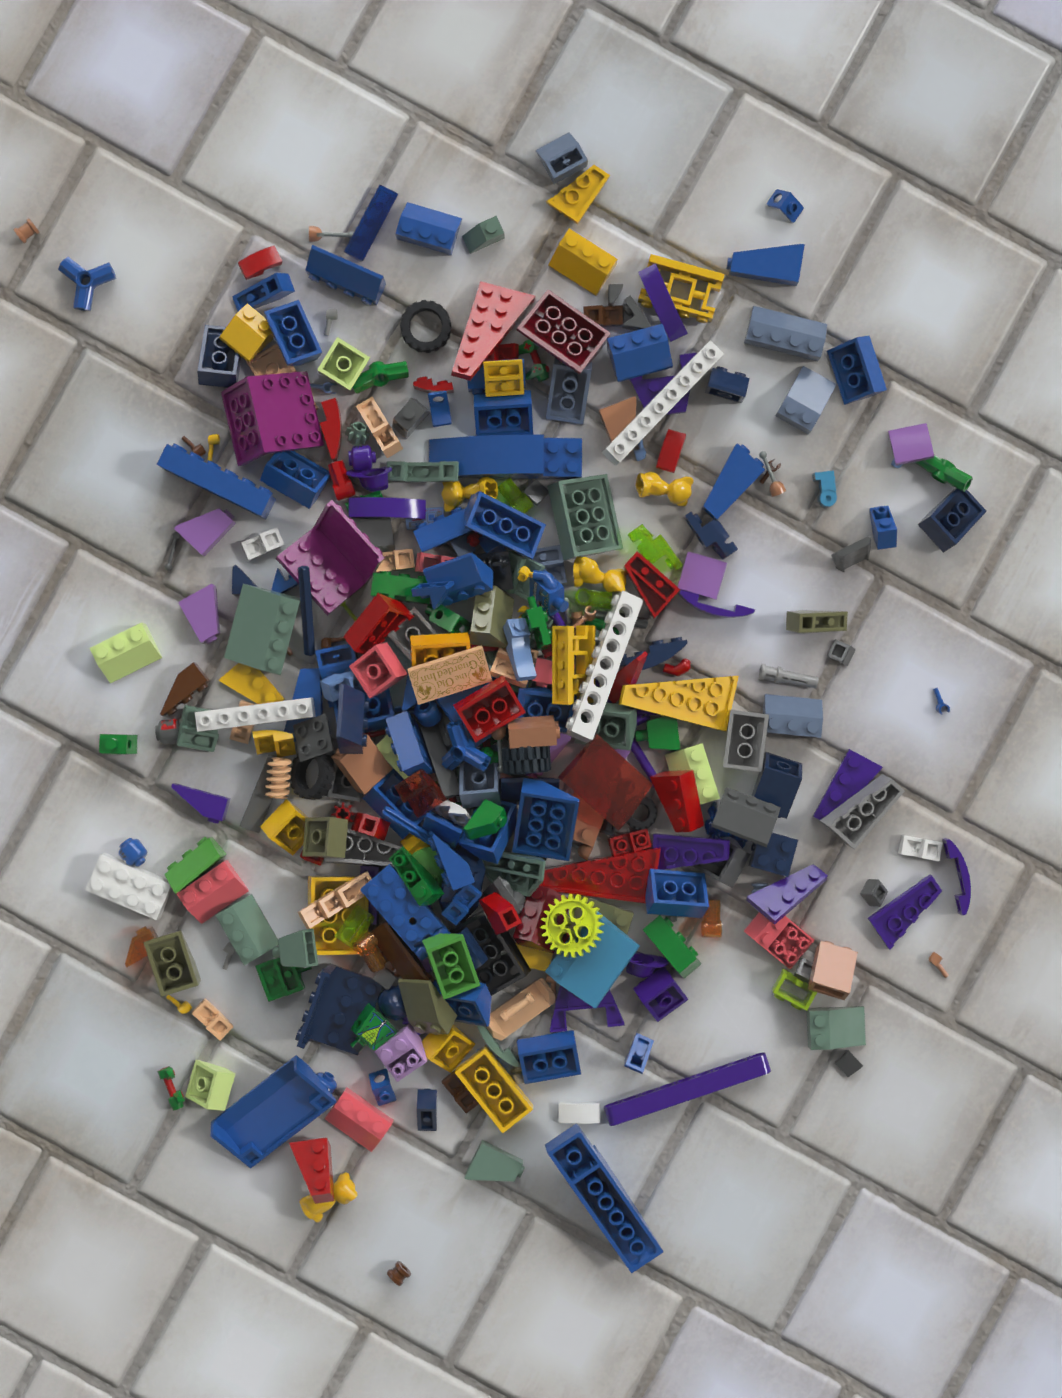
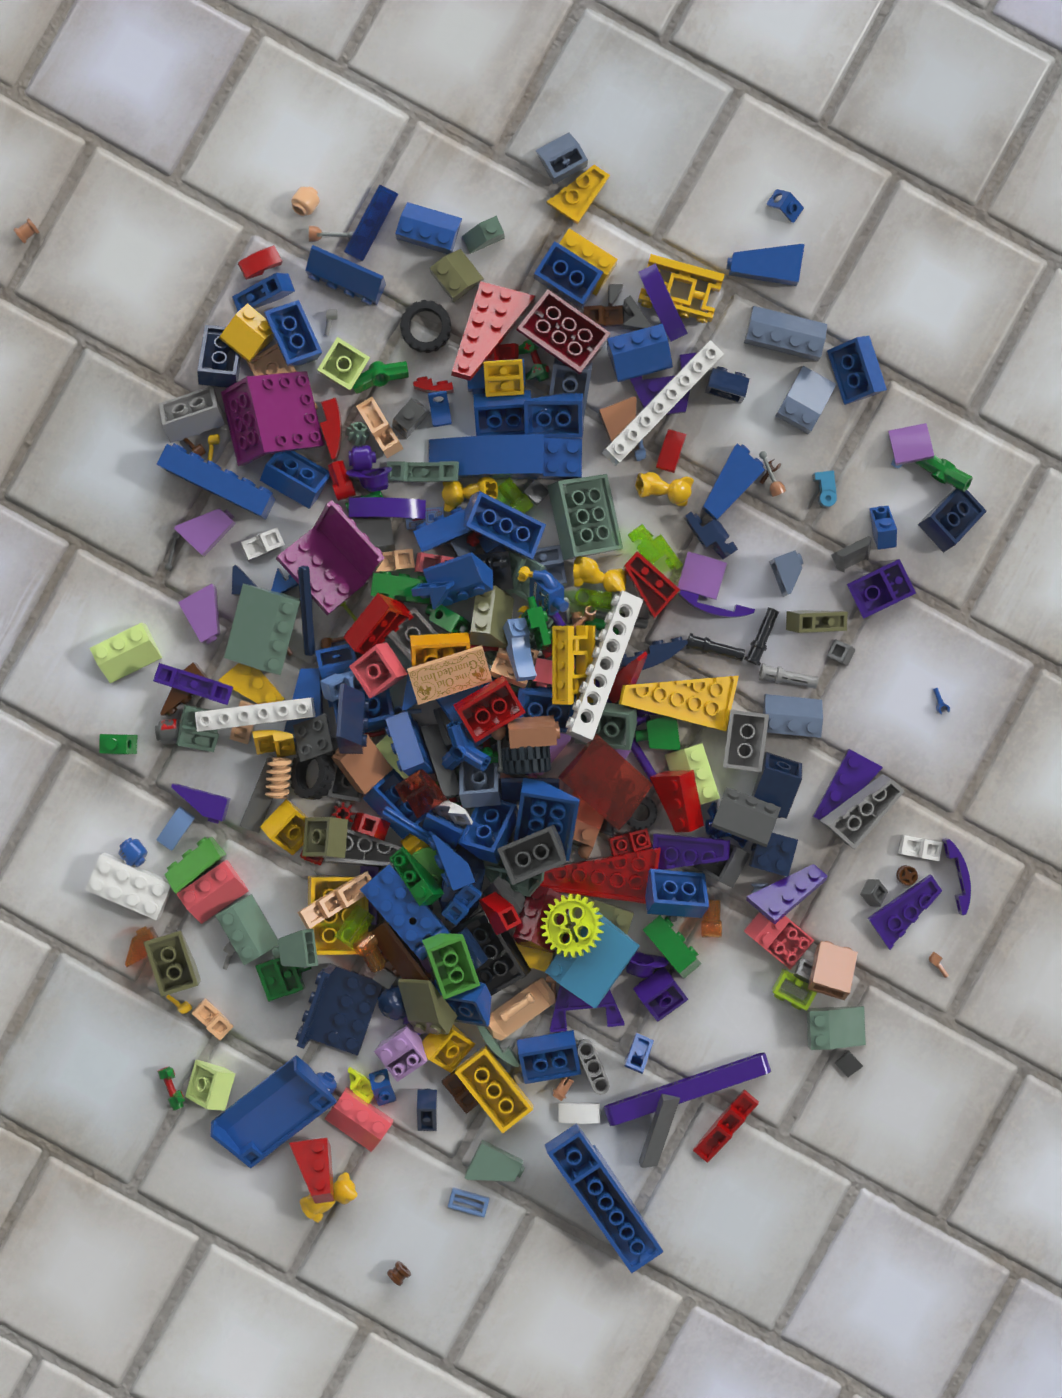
blue piece [58,257,116,311] -> none
medium blue hand [310,382,337,394] -> none
green torso [350,1003,398,1053] -> none
blue head [414,700,442,727] -> none
green slope [463,799,507,840] -> none
red arm [662,658,691,677] -> none
none -> dark purple slope [153,663,234,705]
none -> medium blue slope [156,807,196,851]
none -> light grey slope [159,386,225,443]
none -> light nougat head [291,186,320,216]
none -> neon yellow slope [348,1067,375,1104]
none -> olive slope [430,249,484,302]
none -> medium blue tile [448,1187,490,1218]
none -> dark grey slope [497,825,567,885]
none -> blue slope [524,393,584,438]
none -> blue slope [534,241,603,309]
none -> nougat pin [553,1077,574,1101]
none -> light grey beam [577,1039,610,1095]
none -> dark grey slope [639,1094,680,1168]
none -> black pin [686,633,745,661]
none -> red slope [693,1089,759,1163]
none -> black pin [744,607,779,666]
none -> sand blue slope [769,550,804,597]
none -> dark purple slope [847,559,916,619]
none -> reddish brown wheel [896,865,918,885]

